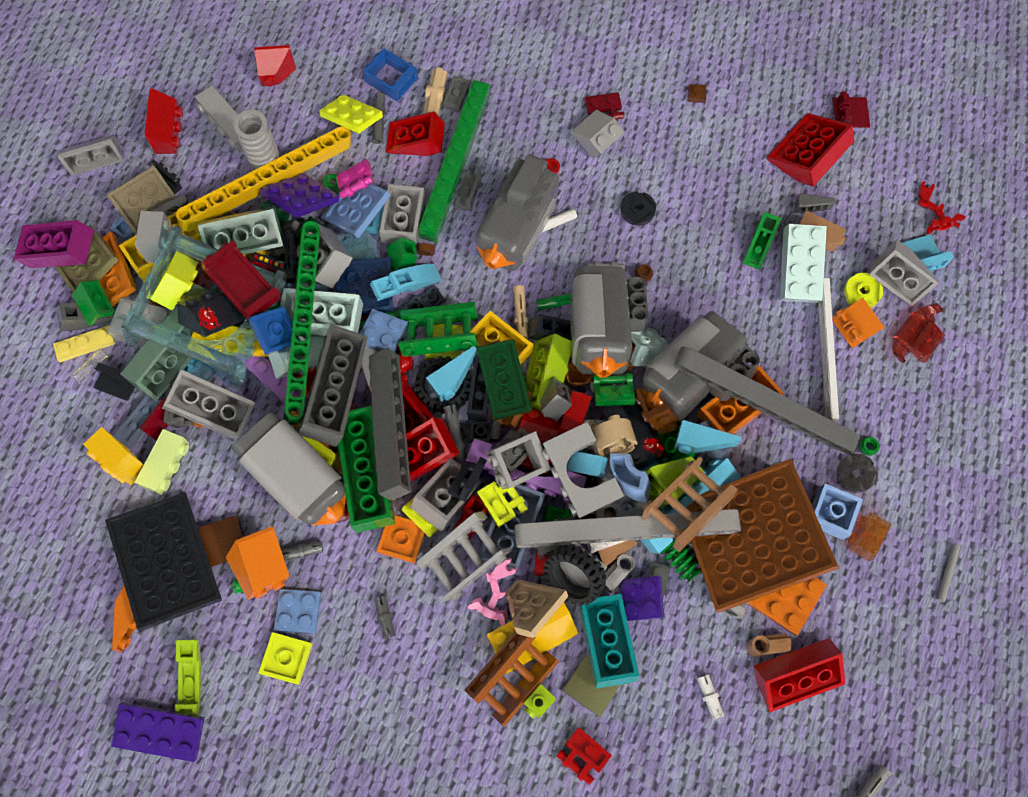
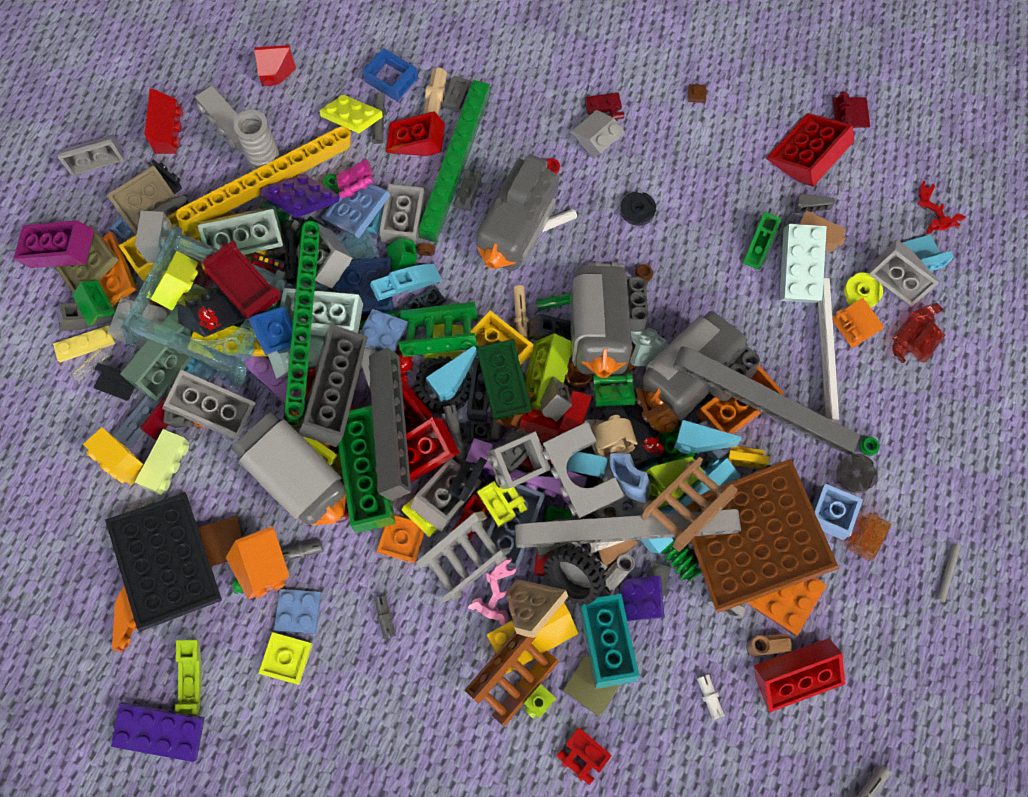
none -> yellow bracket [725,446,769,470]

